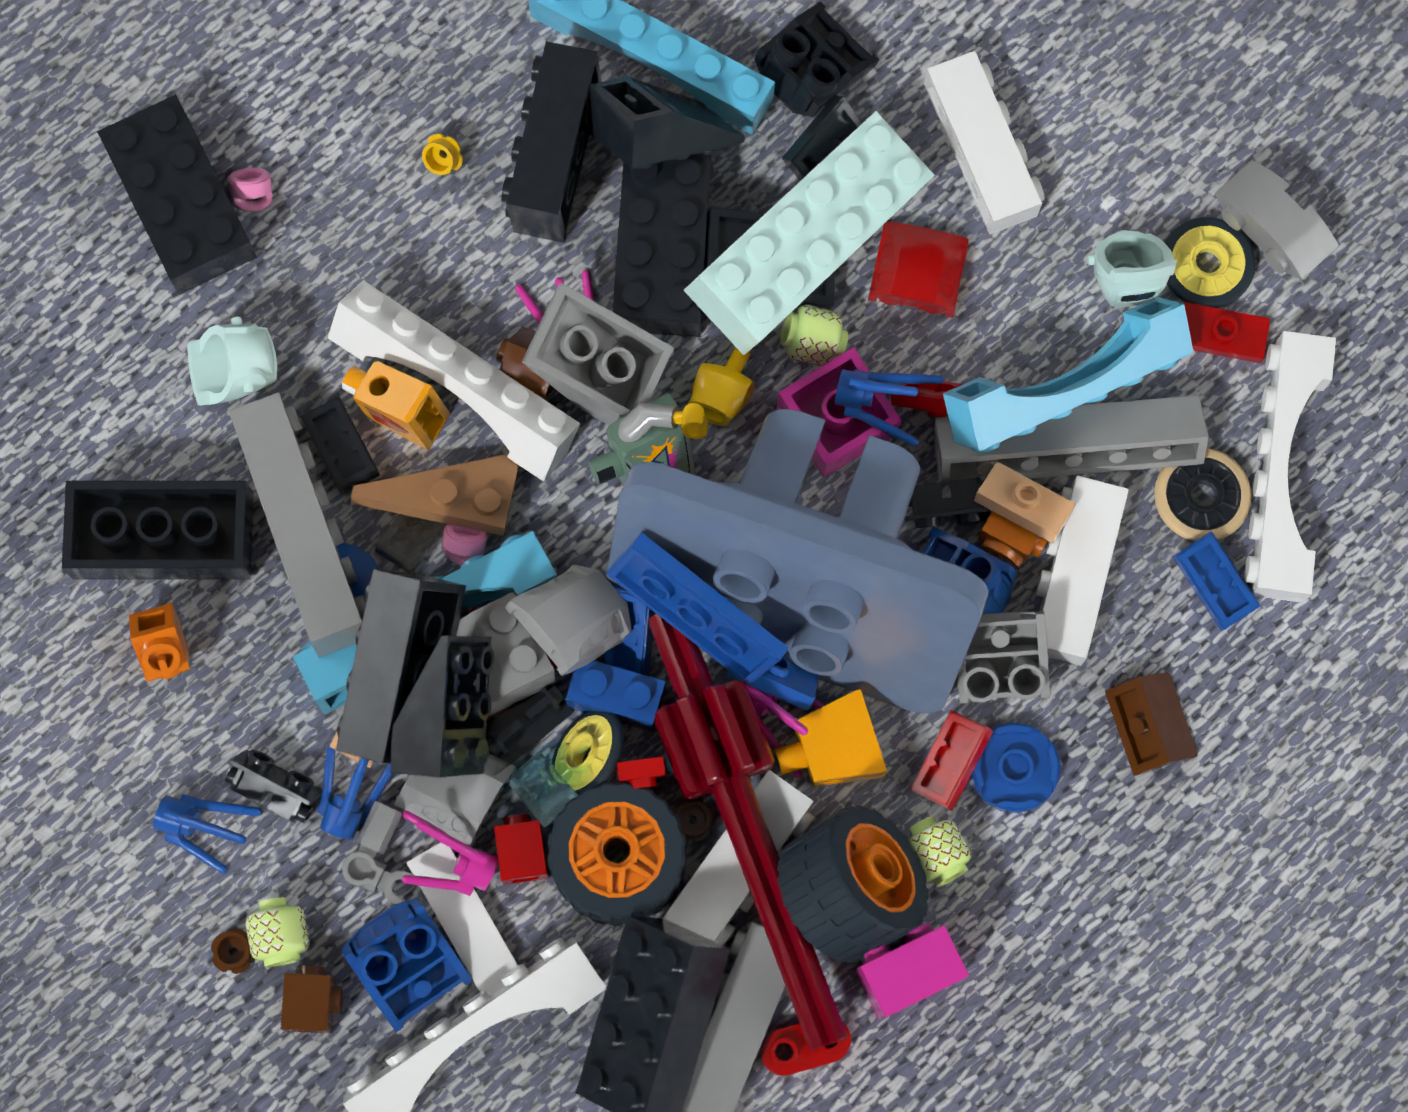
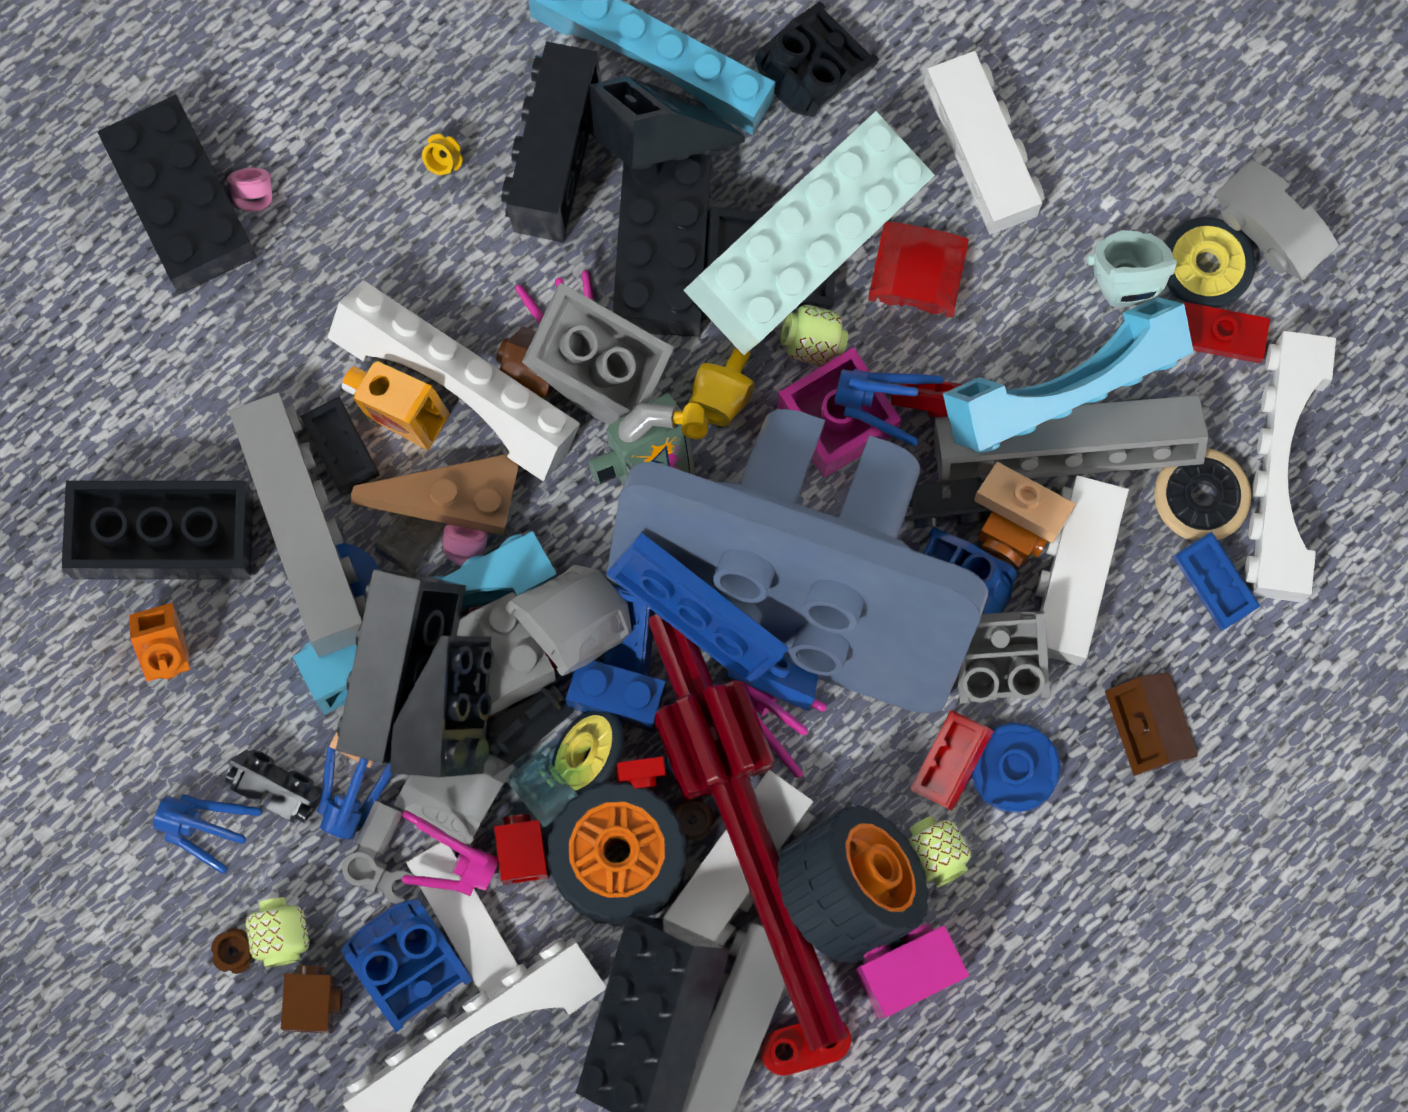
light aqua helmet [187,317,277,405] -> none
light orange torso [774,689,887,787] -> none
black plate [782,95,863,181] -> none

